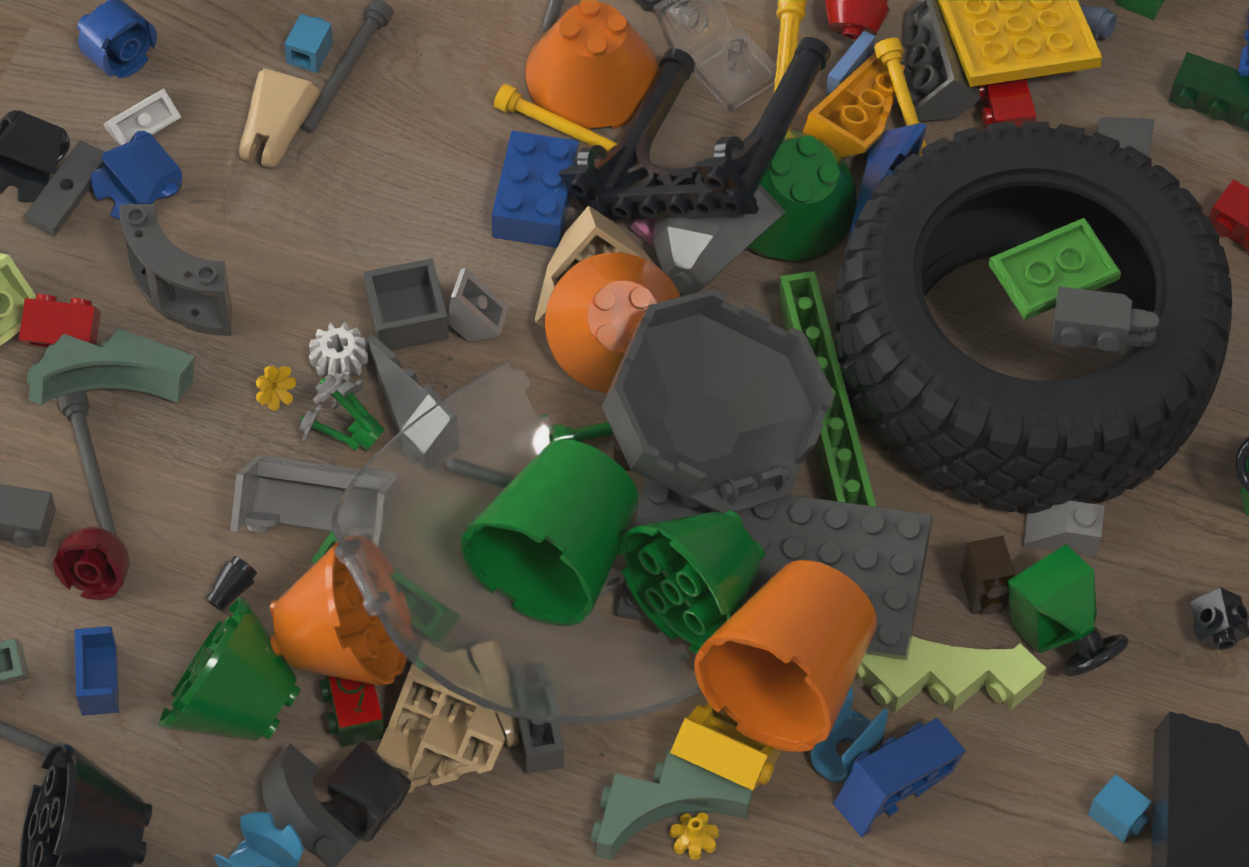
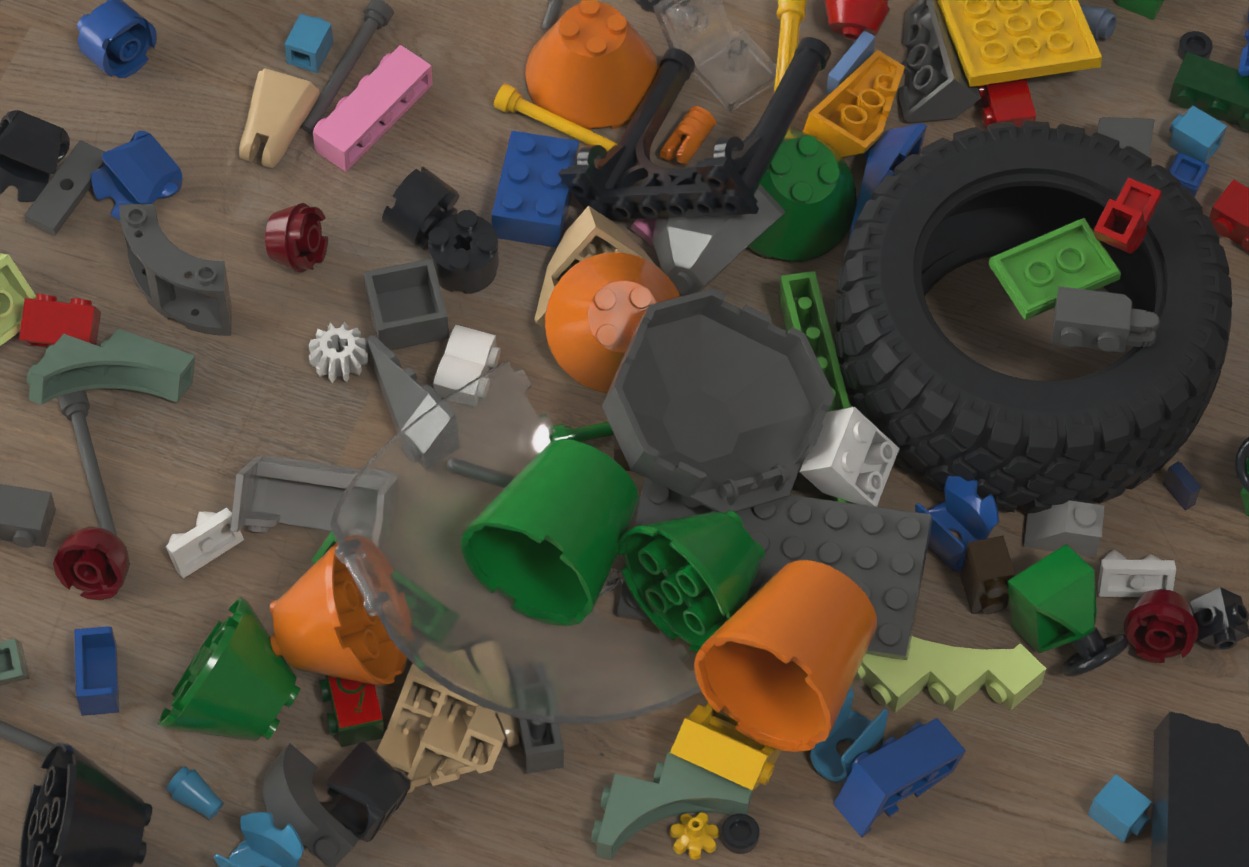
white slope [103,88,182,146] -> none
black cone [205,556,257,612] -> none
yellow plant [256,366,296,411] -> none
plant [299,373,385,451] -> none
light grey slope [448,268,510,342] -> none
yellow piece [874,37,926,156] -> none
none -> white tile [165,508,244,579]
none -> dark azure cone [166,766,224,820]
none -> dark red cone [265,203,328,273]
none -> bright pink brick [313,45,433,172]
none -> black brick [382,167,459,250]
none -> black brick [428,210,499,294]
none -> white brick [433,325,501,407]
none -> orange hinge [660,106,716,166]
none -> black tile [721,814,760,854]
none -> white slope [800,407,899,507]
none -> blue piece [915,476,999,572]
none -> red brick [1093,177,1162,254]
none -> white tile [1098,549,1176,597]
none -> dark red cone [1124,589,1198,663]
none -> dark blue tile [1163,461,1201,510]
none -> dark azure brick [1169,105,1227,163]
none -> blue tile [1169,152,1209,196]
none -> black tile [1178,31,1213,60]

